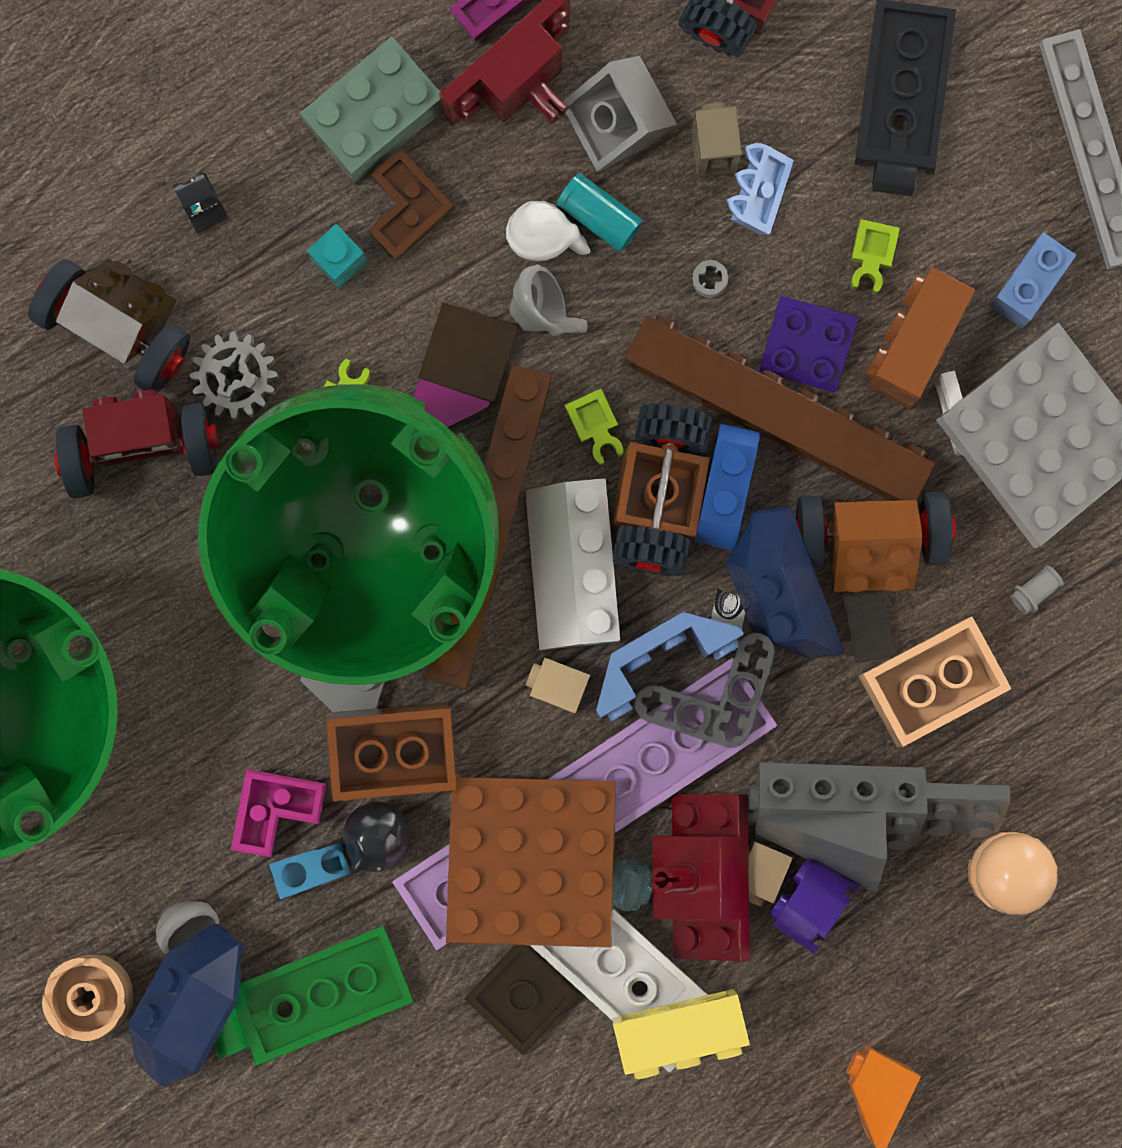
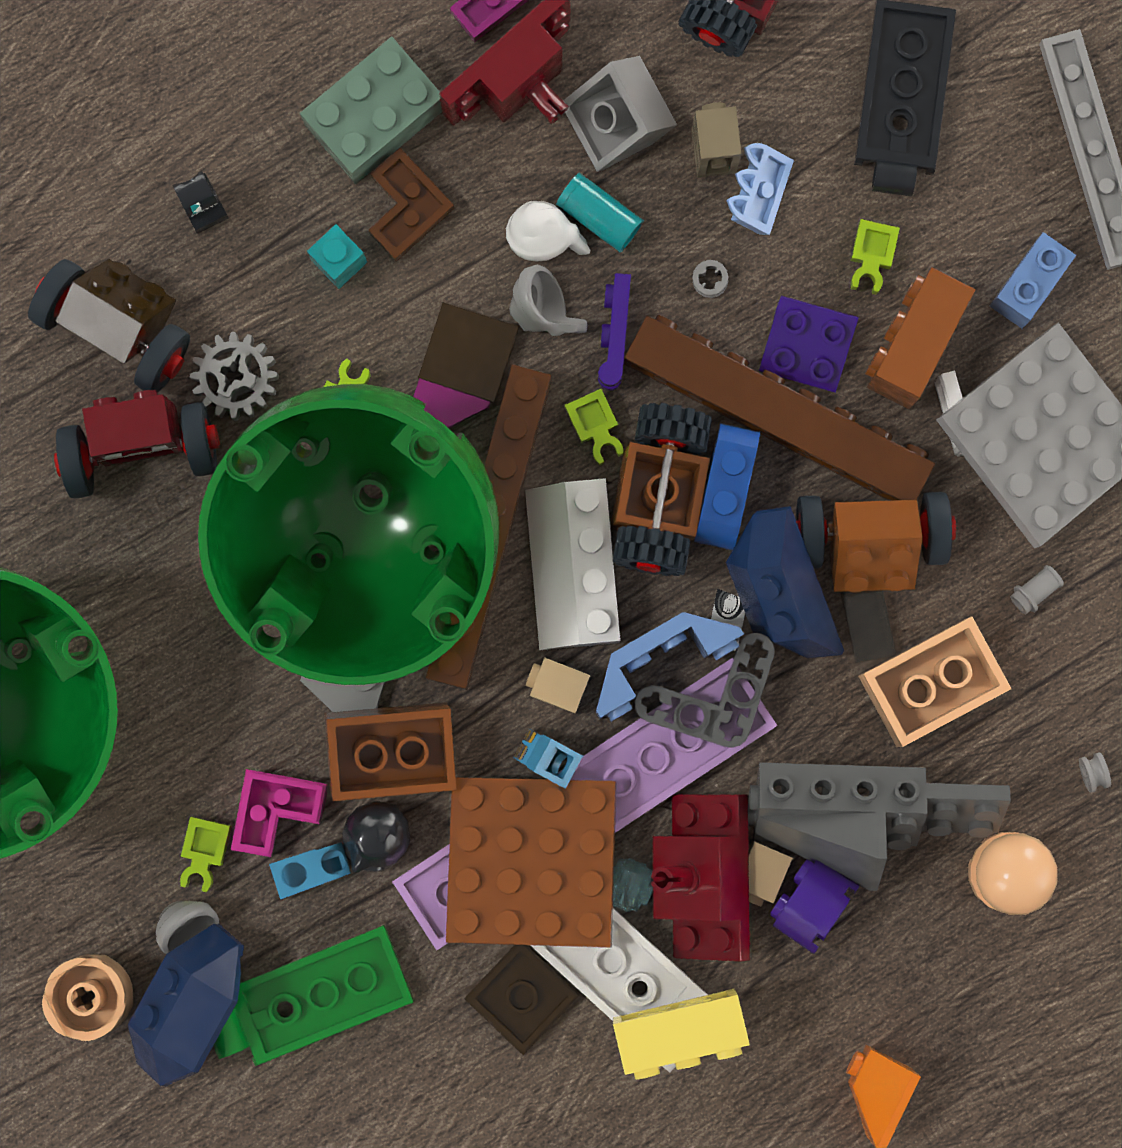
none -> lime plate [180,816,232,892]
none -> dark azure leg [513,729,583,789]
none -> dark purple plate [598,273,631,391]
none -> light grey bush [1079,752,1111,793]

